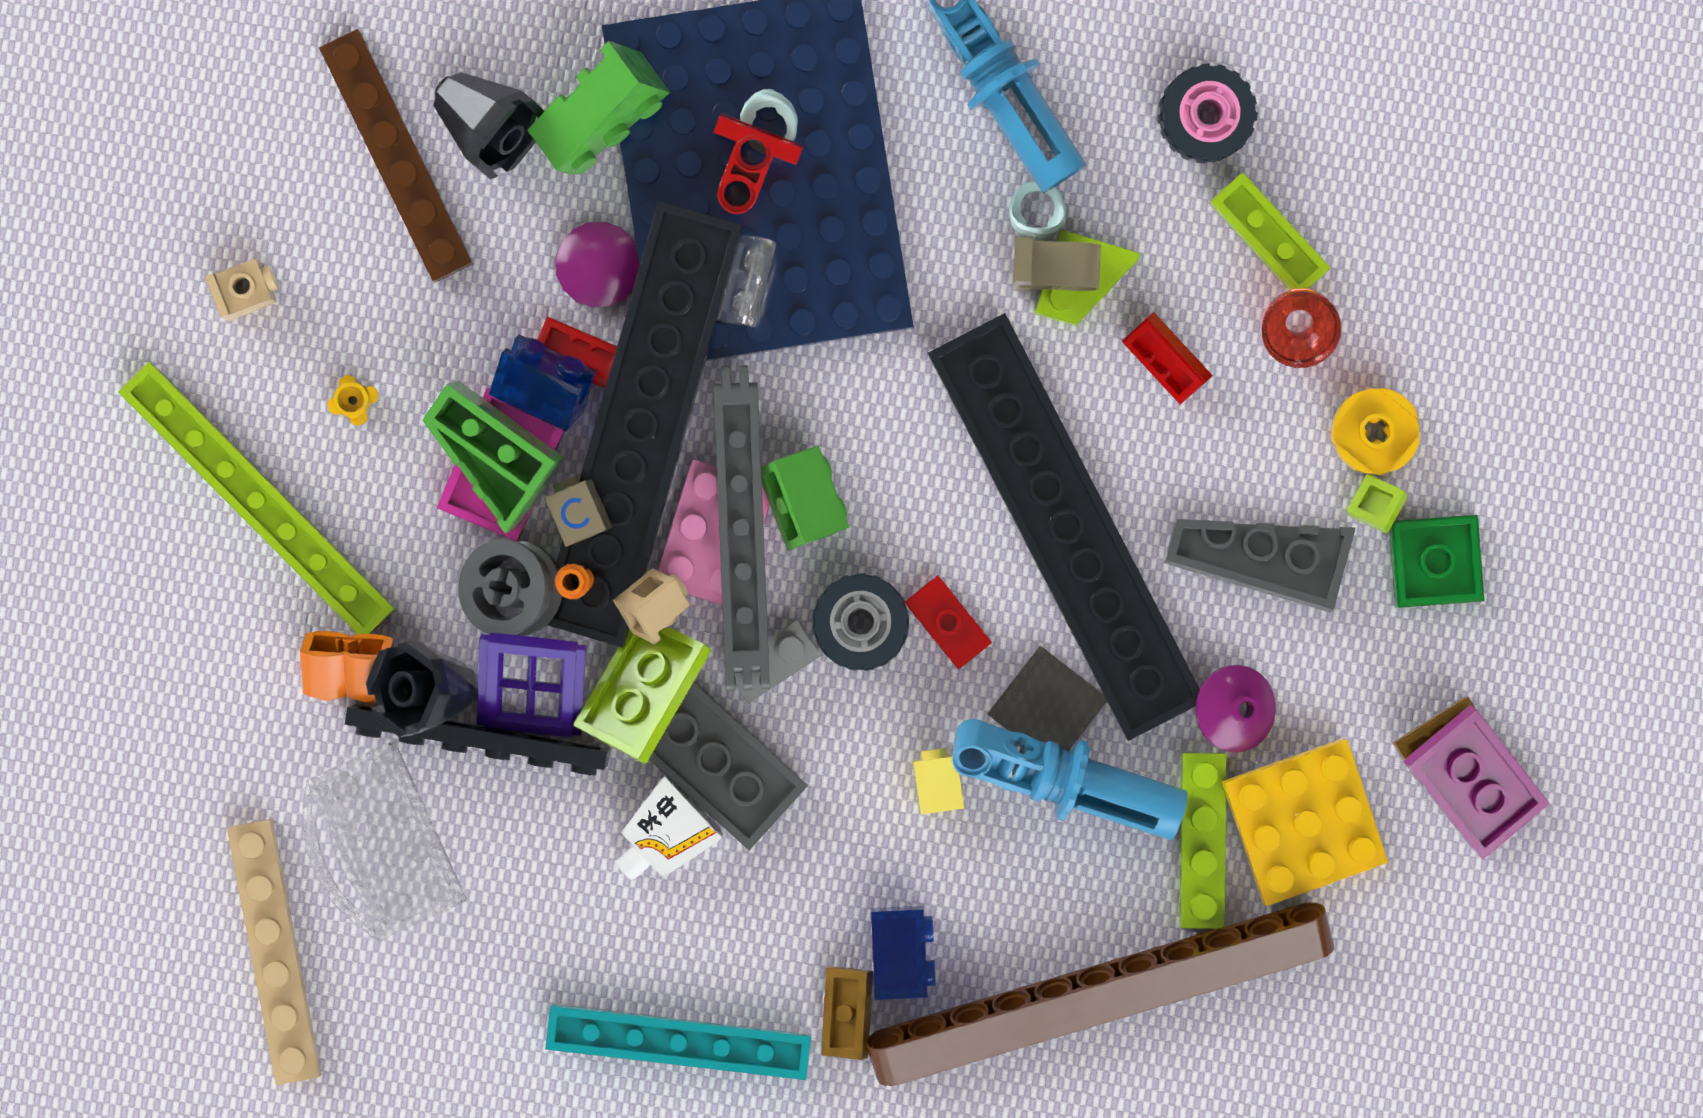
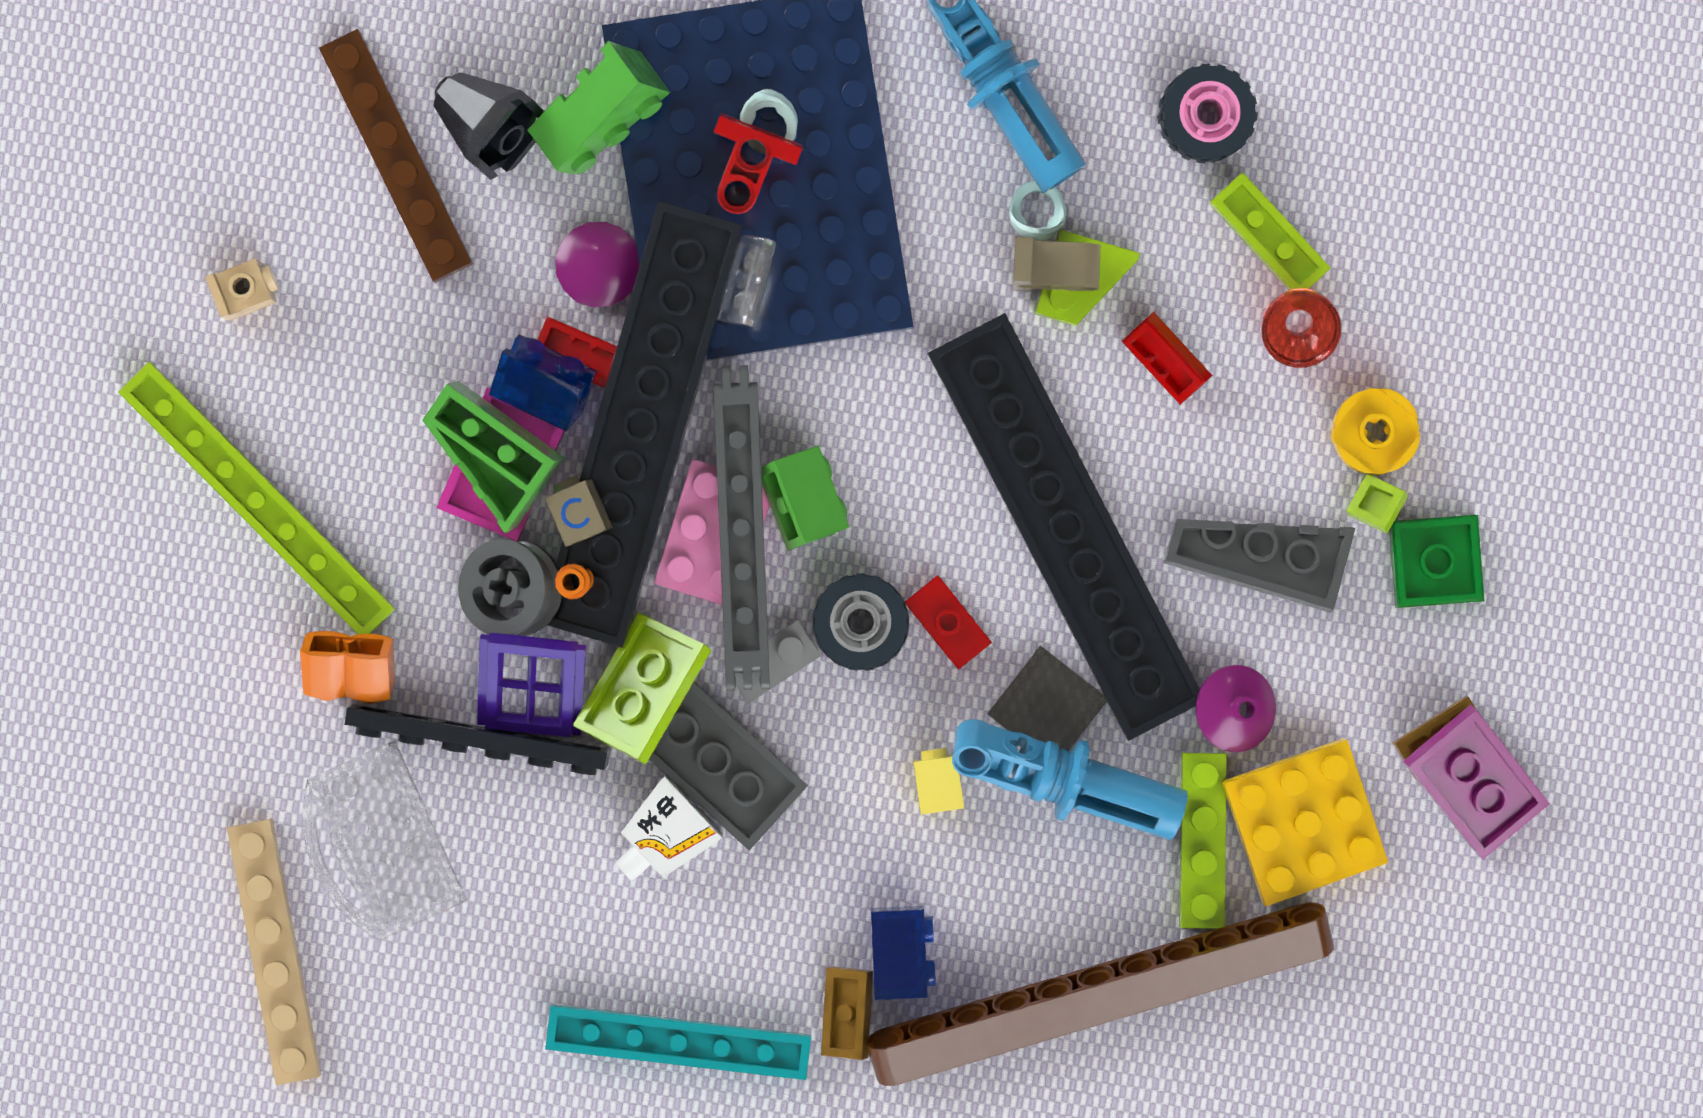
yellow plate [327,375,379,426] -> none
black cone [366,641,478,737] -> none
tan brick [613,568,690,644] -> none

